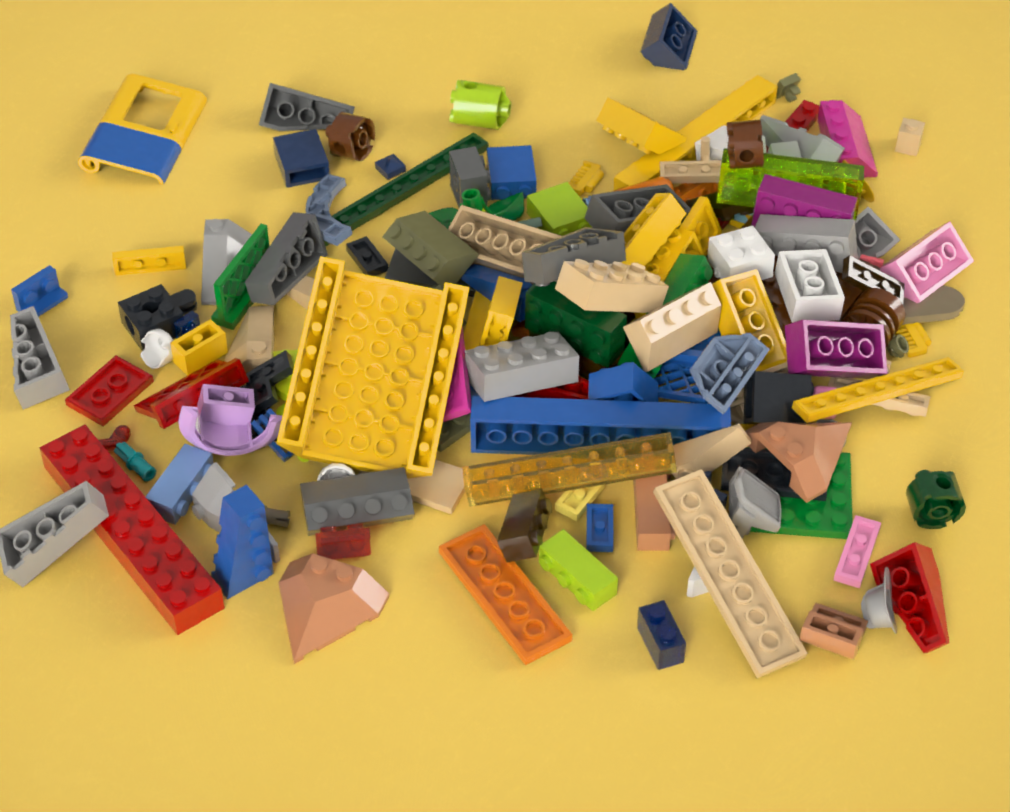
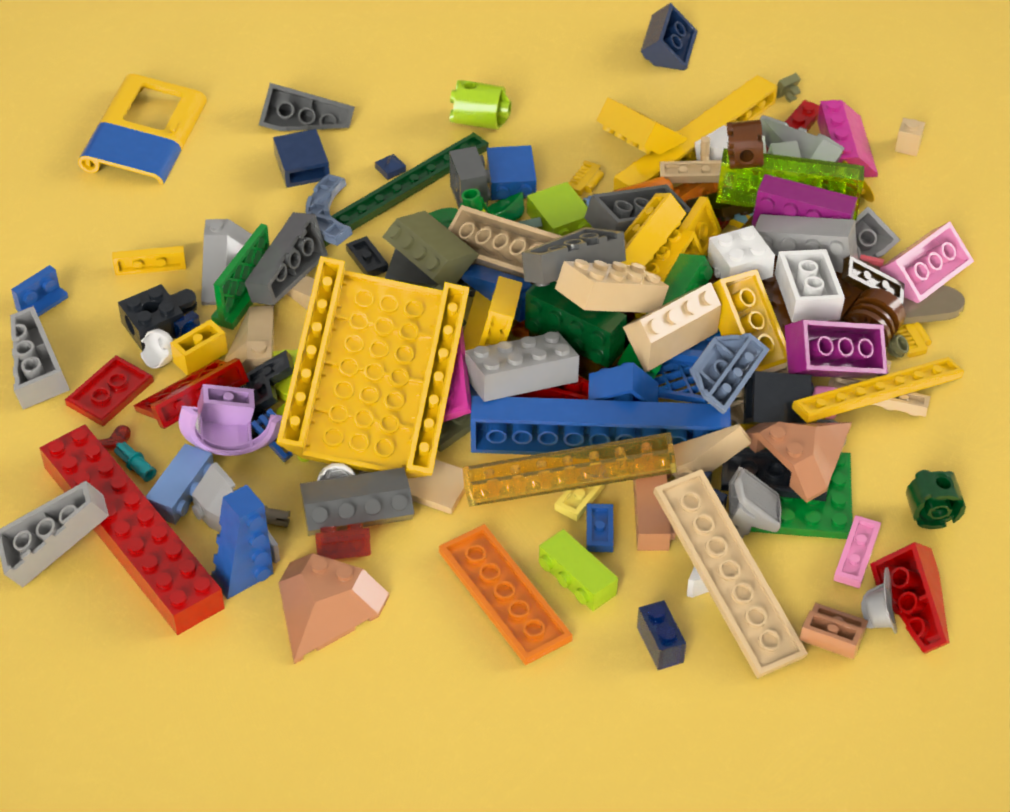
reddish brown brick [325,112,375,161] -> none
dark brown brick [497,488,552,562] -> none

